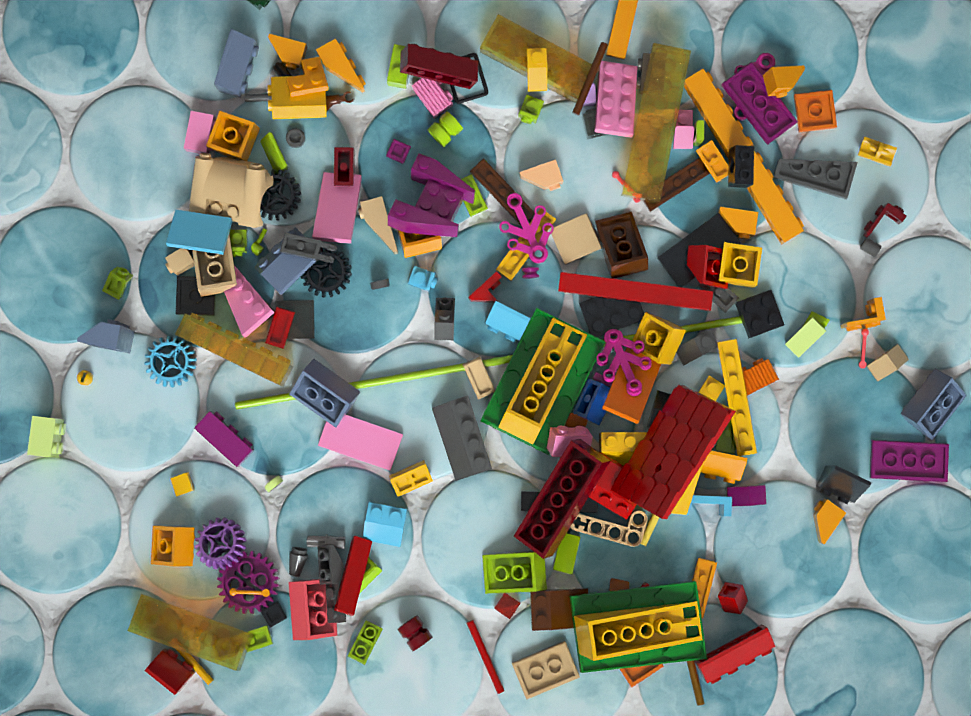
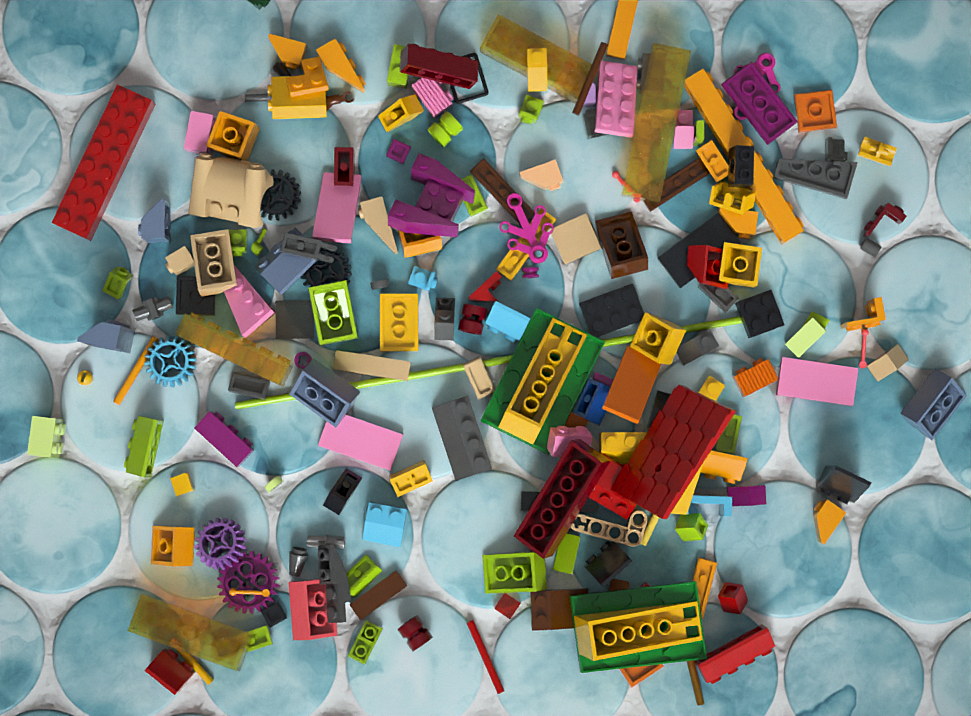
medium azure tile [166,209,232,255] -> none
sand blue slope [214,29,259,98] -> none
lime slope [260,132,289,174] -> none
red tile [265,307,295,349] -> none
dark grey tile [286,128,305,148] -> none
red tile [334,536,372,616] -> none
tan tile [512,641,580,700] -> none
red tile [558,272,713,311] -> none
dark pink plant [597,329,651,396] -> none
yellow plate [717,339,757,456] -> none
light orange slope [763,65,805,98] -> none
magenta tile [870,440,949,482] -> none
none -> red brick [52,84,156,241]
none -> light orange bar [113,336,159,405]
none -> lime slope [124,416,164,477]
none -> dark grey axle [132,296,173,321]
none -> sand blue slope [138,199,171,243]
none -> dark grey tile [228,372,271,400]
none -> magenta bush [294,352,312,369]
none -> lime slope [308,280,359,346]
none -> black slope [323,468,362,515]
none -> tan slope [333,350,411,381]
none -> reddish brown tile [349,570,407,620]
none -> yellow slope [378,94,424,132]
none -> yellow plate [380,294,419,352]
none -> dark red wheel [458,304,488,335]
none -> black slope [584,541,632,587]
none -> lime panel [675,513,708,541]
none -> yellow window [709,181,756,215]
none -> bright pink tile [776,357,858,406]
none -> clear smoke panel [825,137,847,162]

